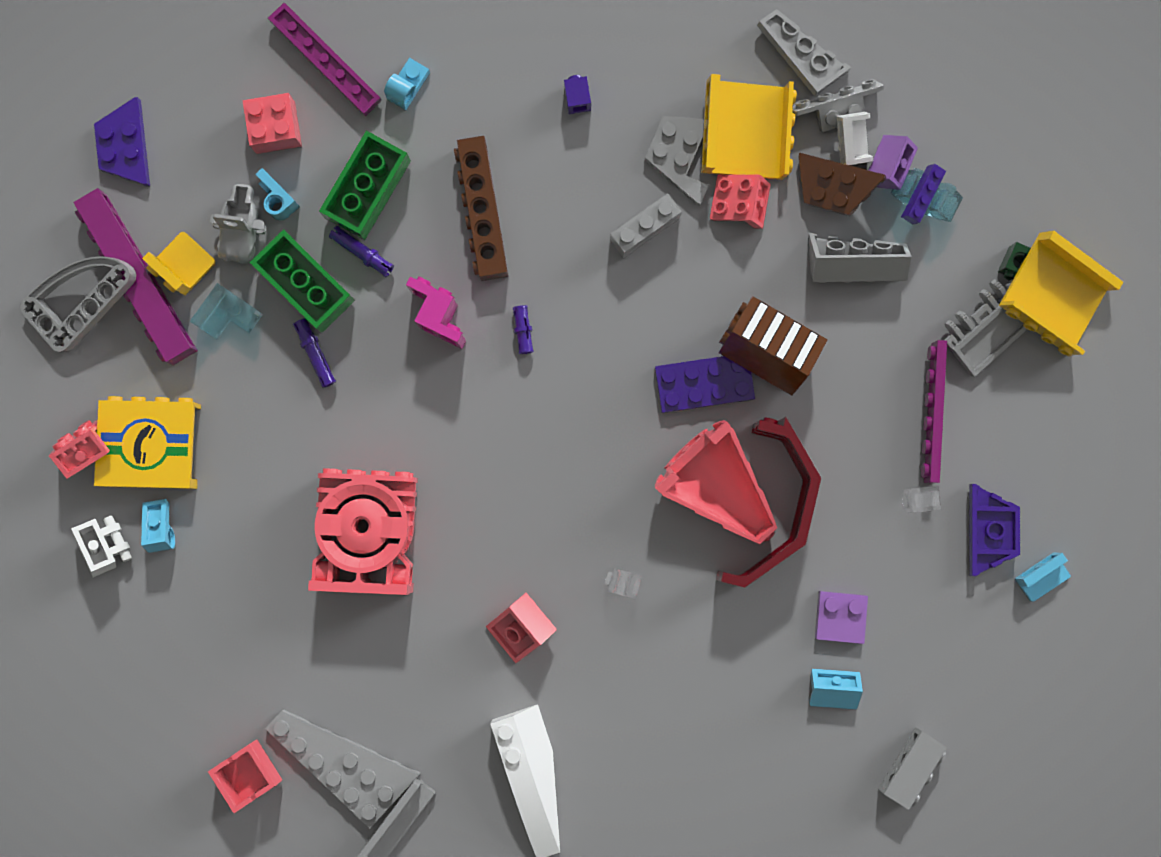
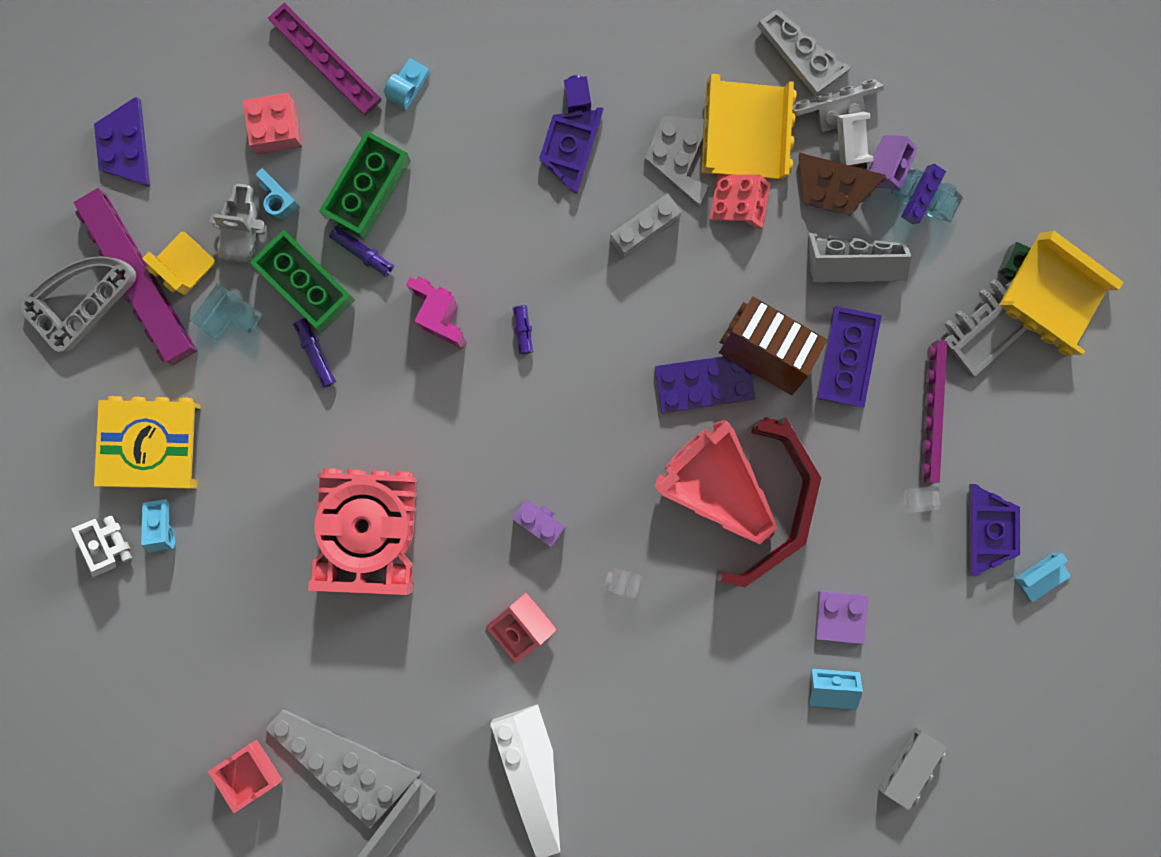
coral bracket [49,420,110,479] -> none
reddish brown brick [454,136,509,281] -> none
none -> medium lavender brick [512,499,565,547]
none -> dark purple wing [539,107,604,194]
none -> dark purple plate [816,306,882,408]

